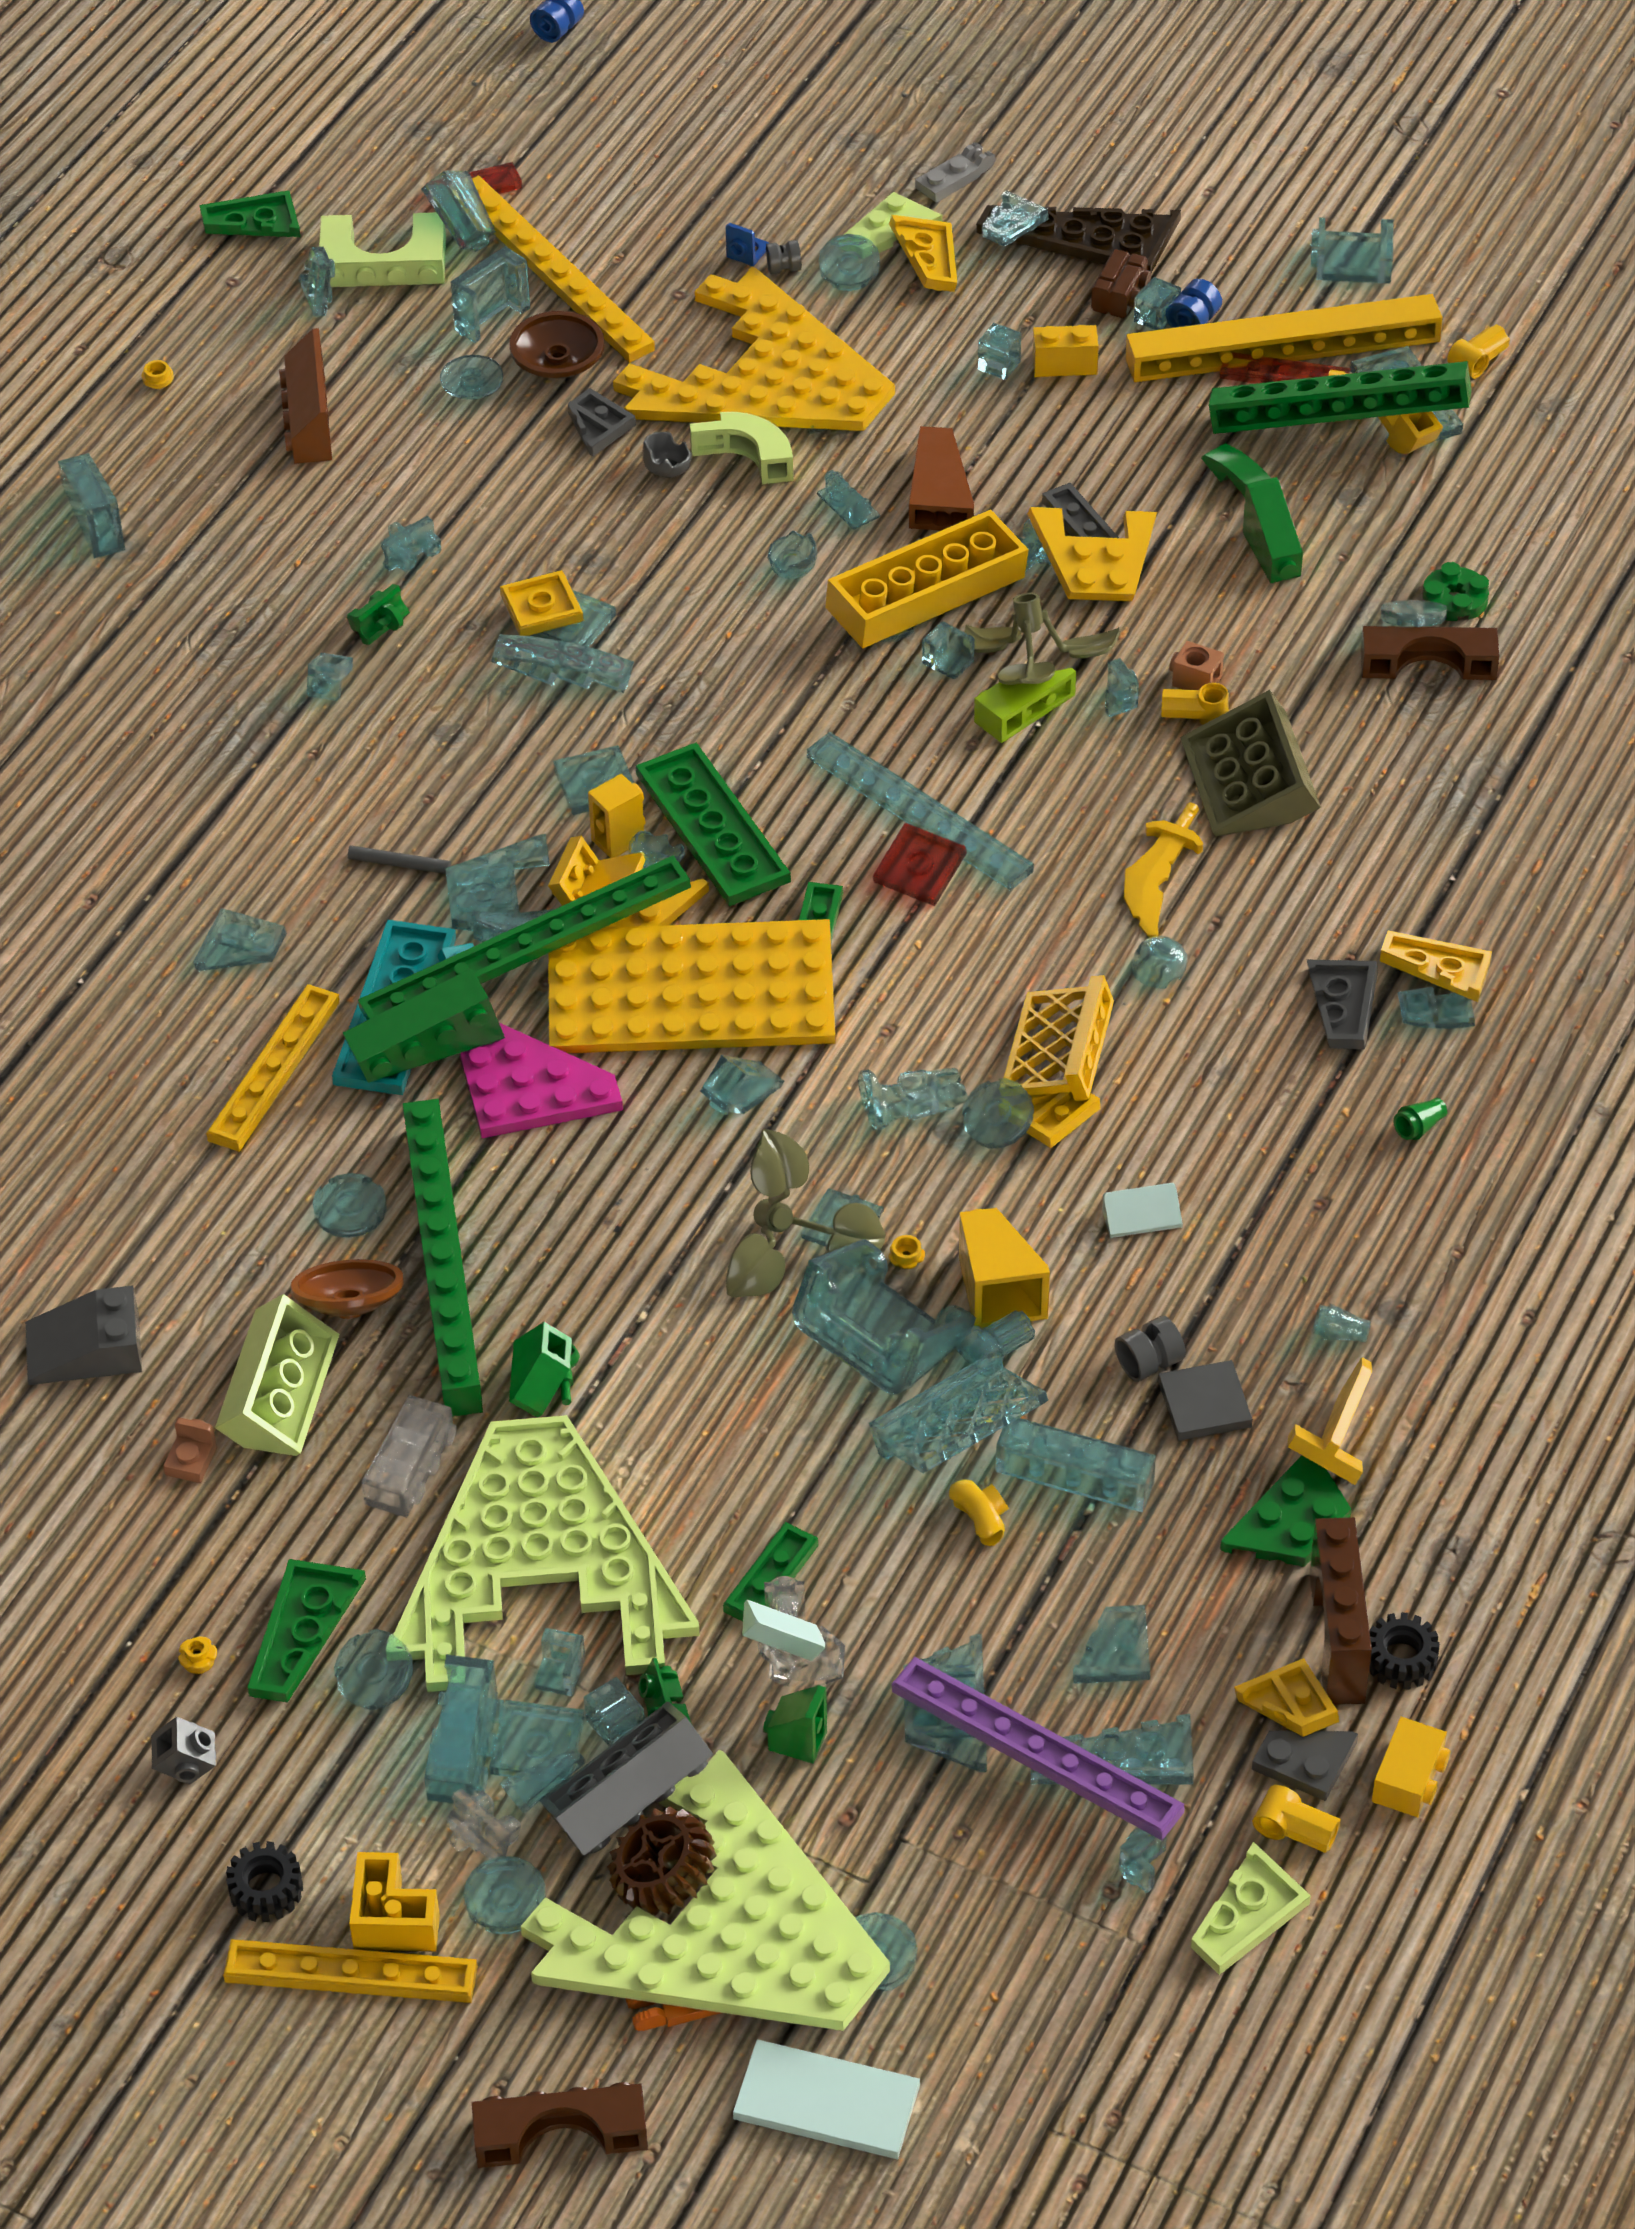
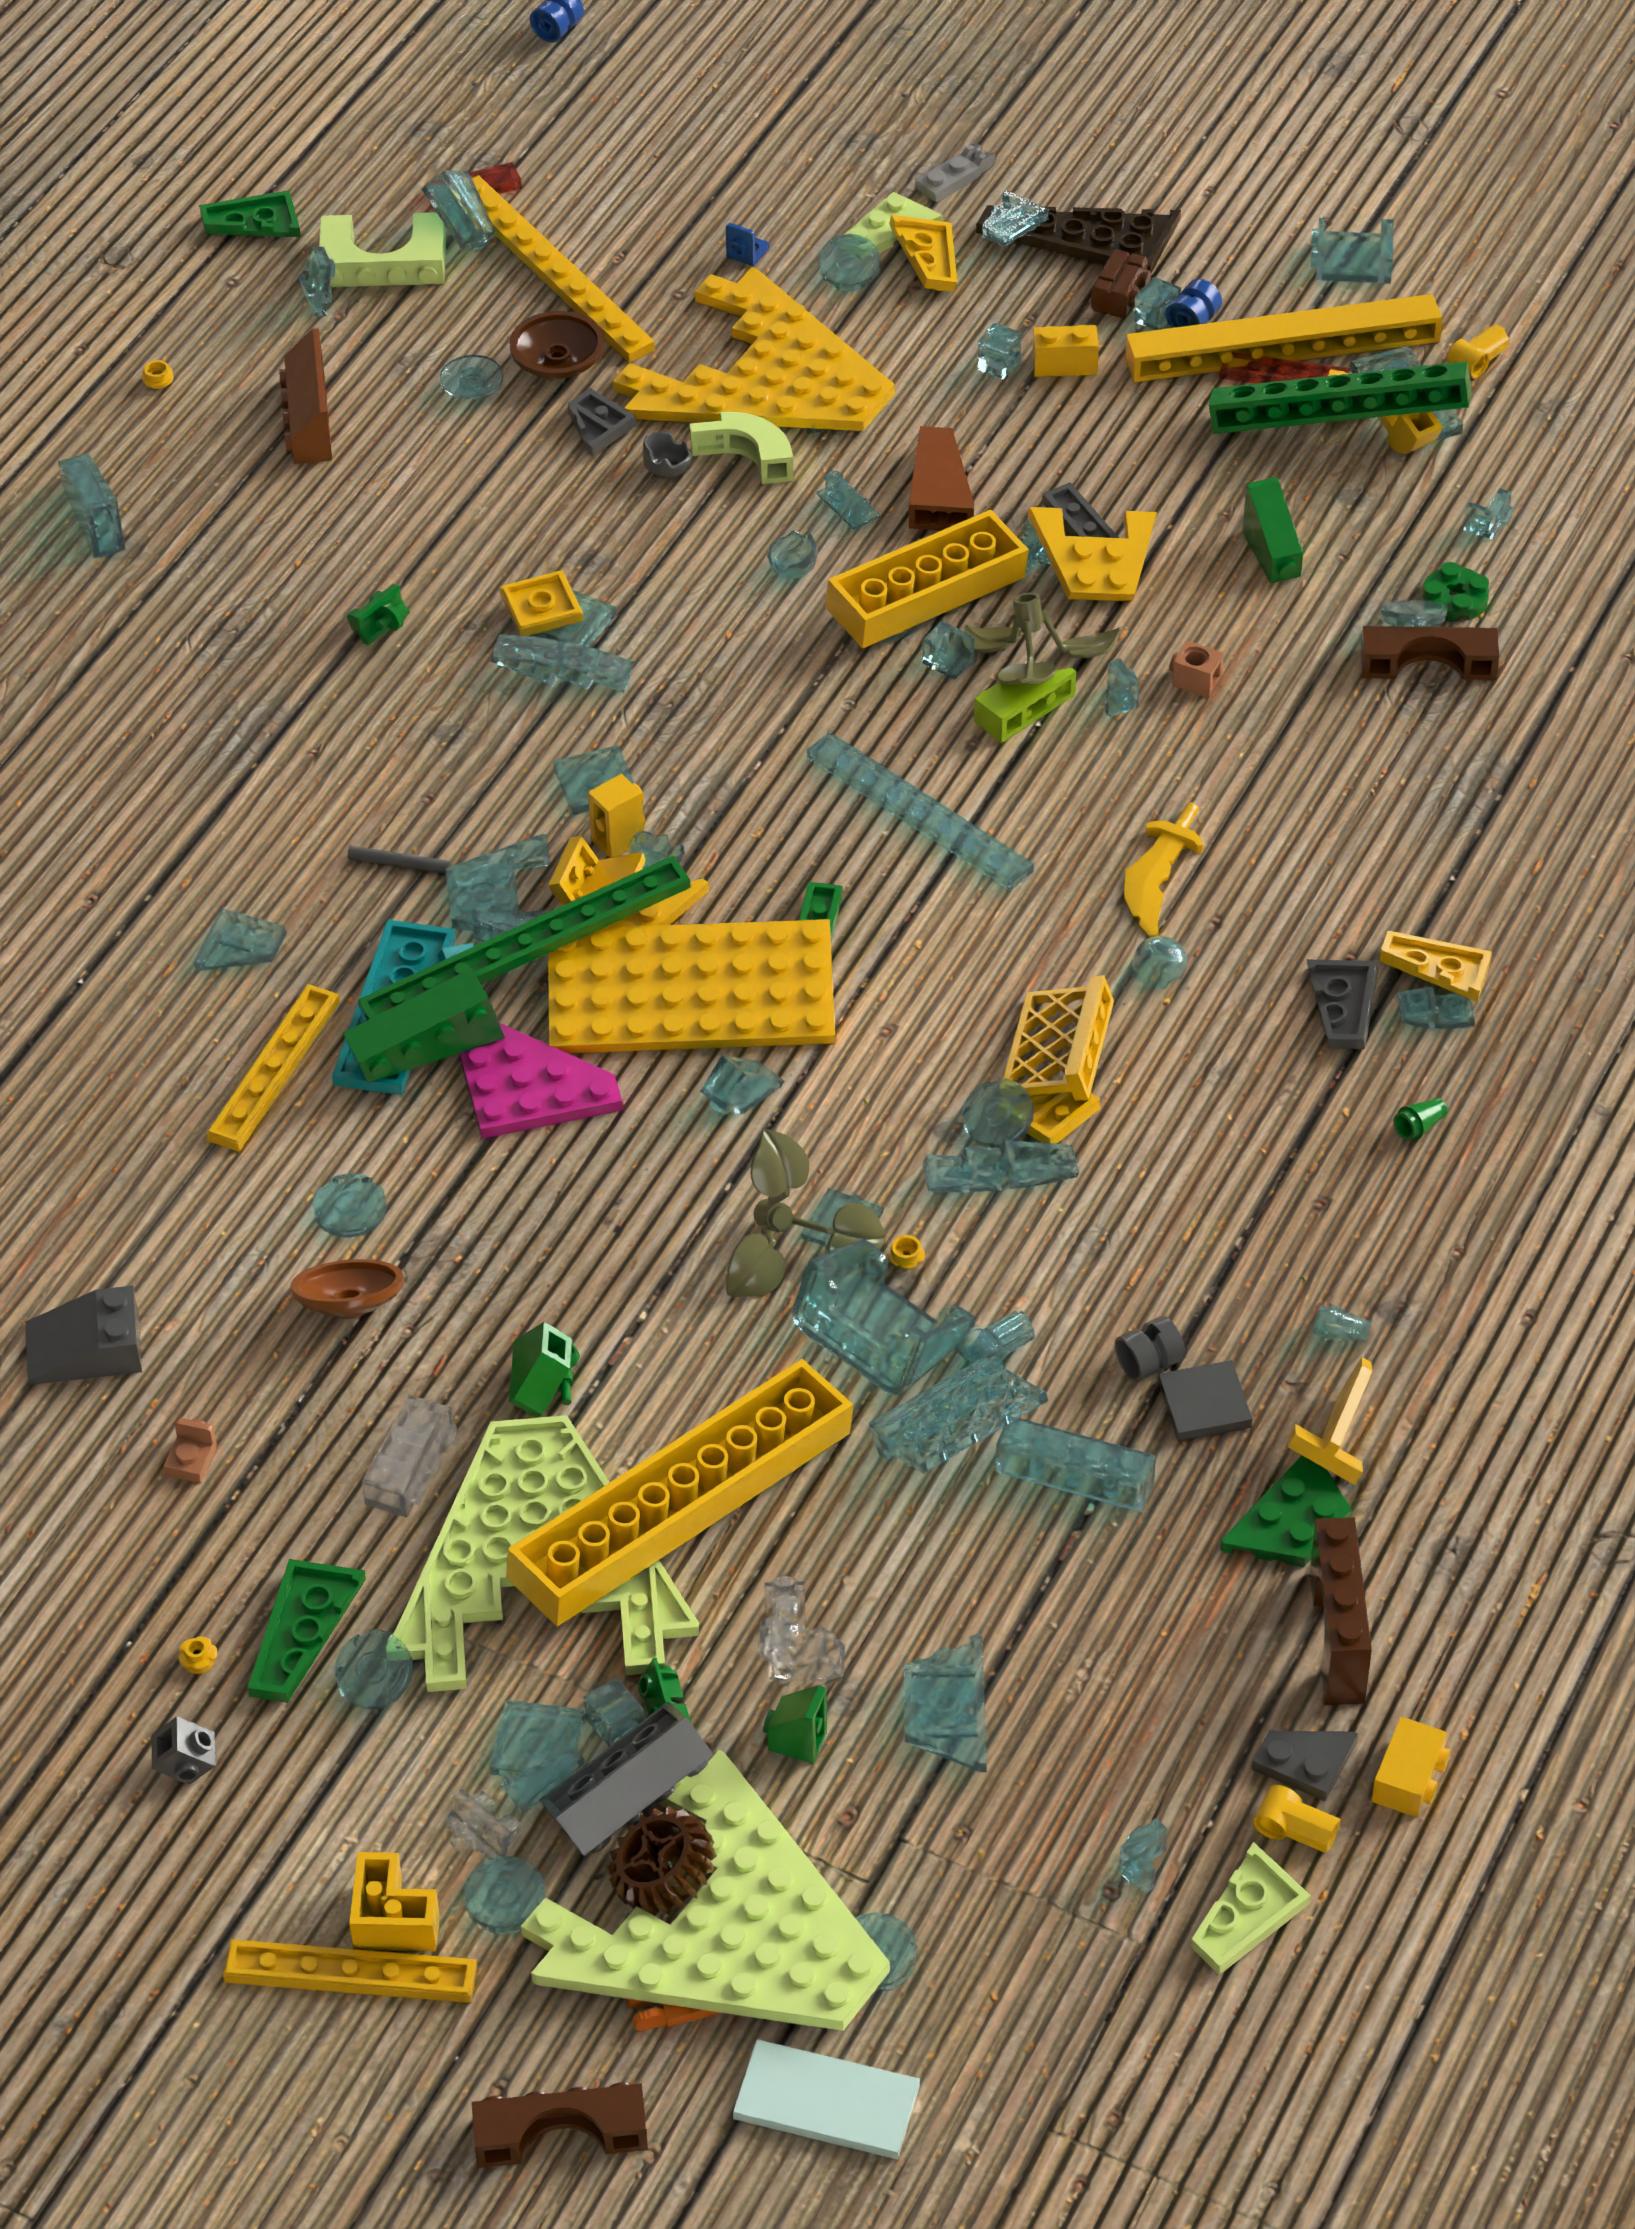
yellowish green slope [215,1294,340,1456] -> none
black tyre [226,1841,303,1922] -> none
clear light blue bracket [307,653,353,701] -> none
clear light blue hips [381,516,442,572] -> none
green brick [403,1098,483,1418] -> none
clear light blue wedge [424,1654,504,1806] -> none
clear light blue panel [450,246,530,343] -> none
clear light blue panel [535,1628,586,1697] -> none
green plate [636,742,791,906] -> none
green tile [723,1522,819,1622] -> none
light aqua slope [742,1600,825,1661] -> none
dark grey wheel [766,240,802,275] -> none
clear light blue piece [858,1068,968,1130] -> none
clear red tile [873,823,967,906] -> none
medium lavender tile [892,1657,1184,1840] -> none
yellow piece [949,1479,1009,1546] -> none
yellow slope [959,1208,1050,1329] -> none
clear light blue wing [1030,1714,1194,1785] -> none
clear light blue wing [1073,1605,1150,1684] -> none
light aqua slope [1102,1183,1183,1238] -> none
yellow piece [1161,683,1229,725] -> none
olive slope [1180,690,1321,836] -> none
green slope [1201,444,1271,497] -> none
yellow wing [1234,1658,1340,1737] -> none
black tyre [1369,1612,1440,1690] -> none
none -> yellow brick [506,1359,854,1627]
none -> clear light blue slope [922,1140,1079,1192]
none -> clear light blue bracket [1463,488,1514,540]

